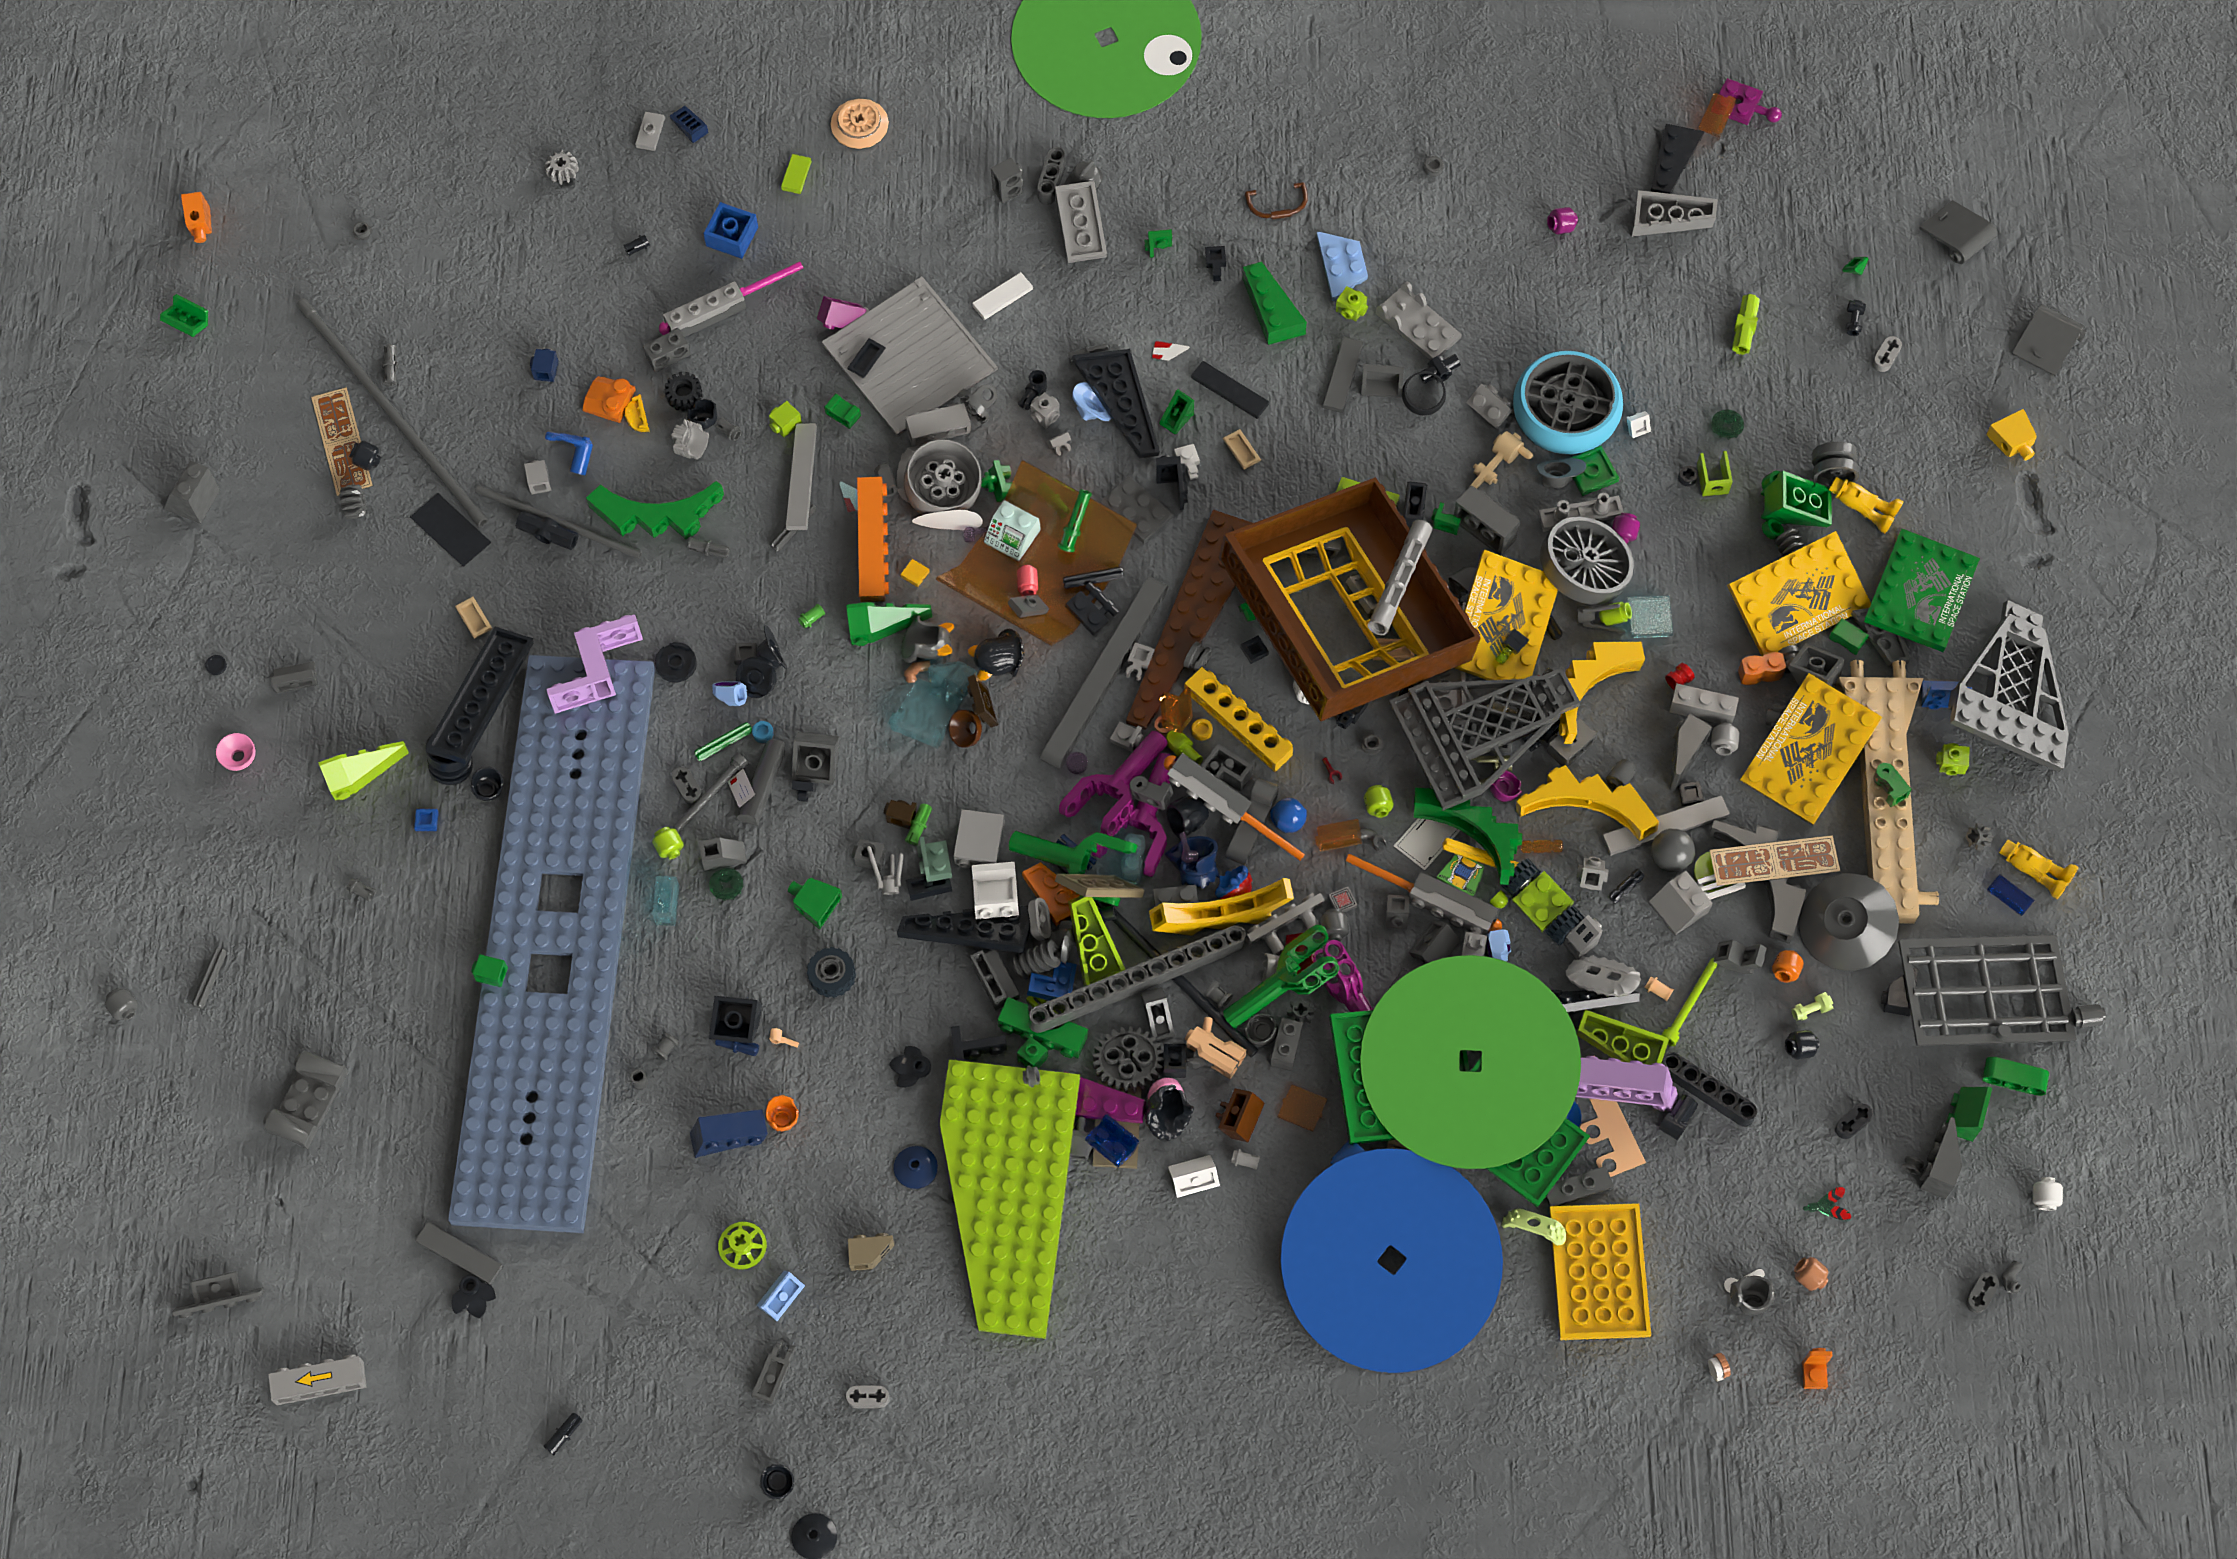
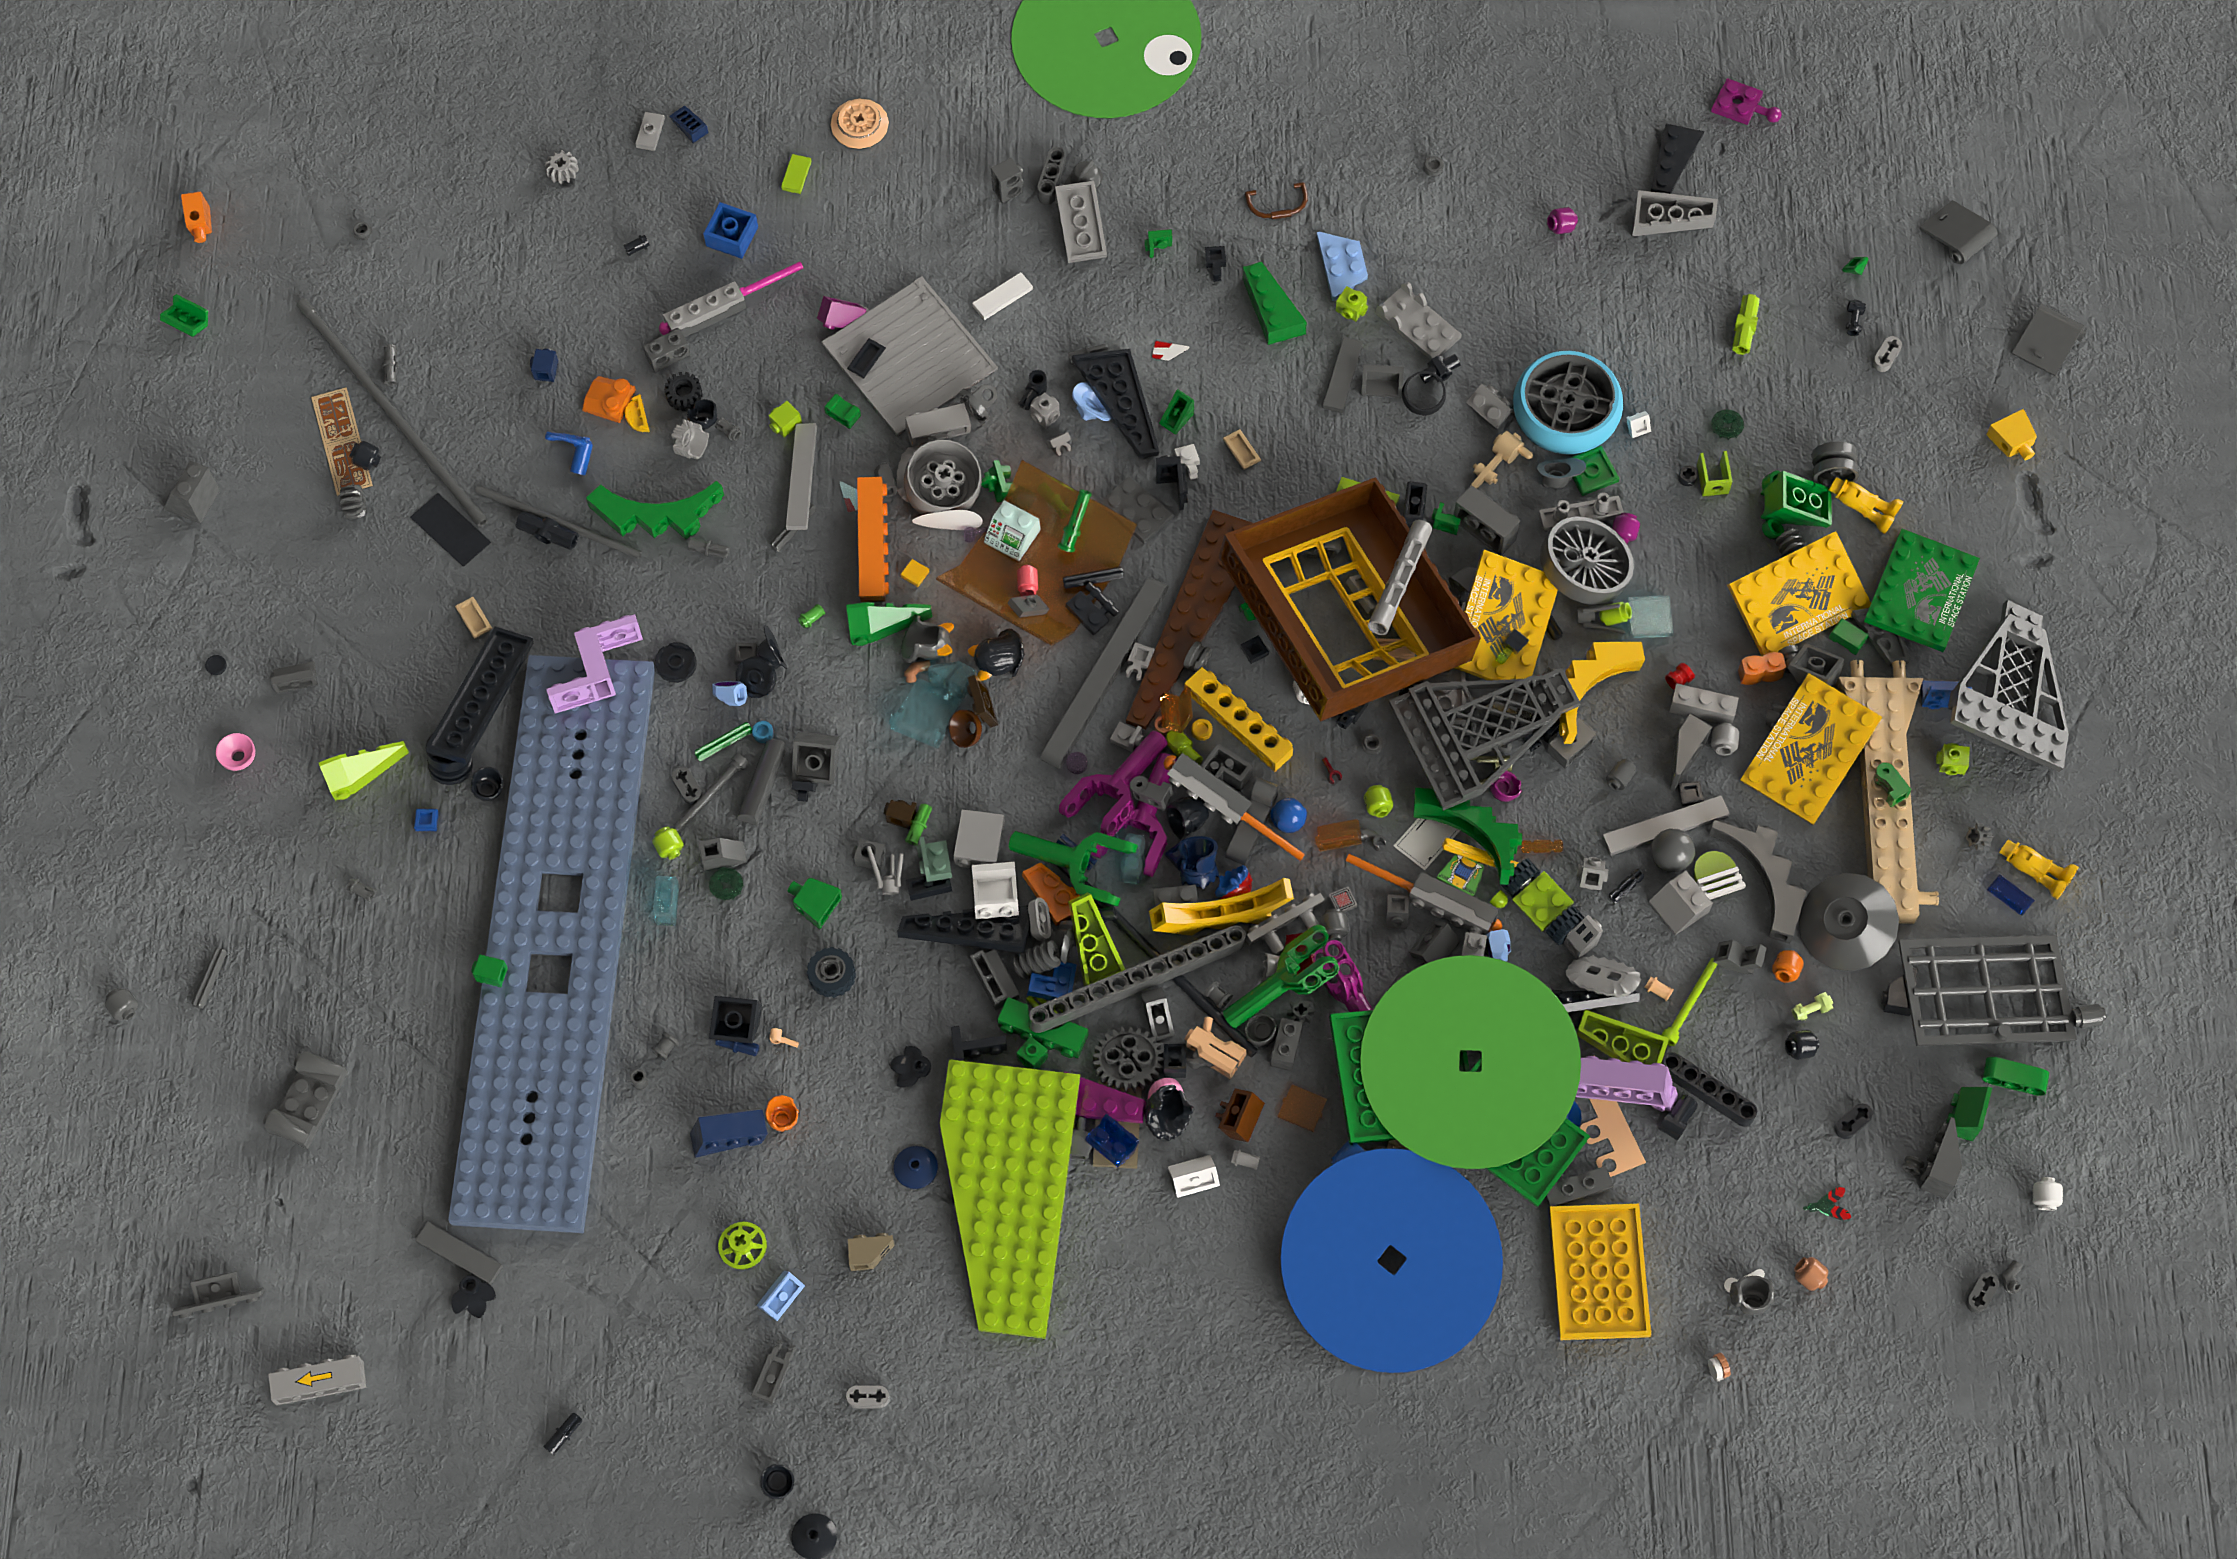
light grey brick [524,460,552,495] -> none
white sticker [728,769,755,808] -> none
dark grey plate [1023,1066,1040,1087] -> none
dark tan tile [1055,874,1145,898] -> none
clear purple hand [1180,833,1198,862] -> none
black tile [1191,361,1269,419] -> none
yellowish green piece [1501,1208,1566,1246] -> none
yellow arch [1516,765,1659,841] -> none
clear orange panel [1699,93,1736,138] -> none
sticker [1710,835,1840,886] -> none
orange bracket [1802,1348,1832,1389] -> none

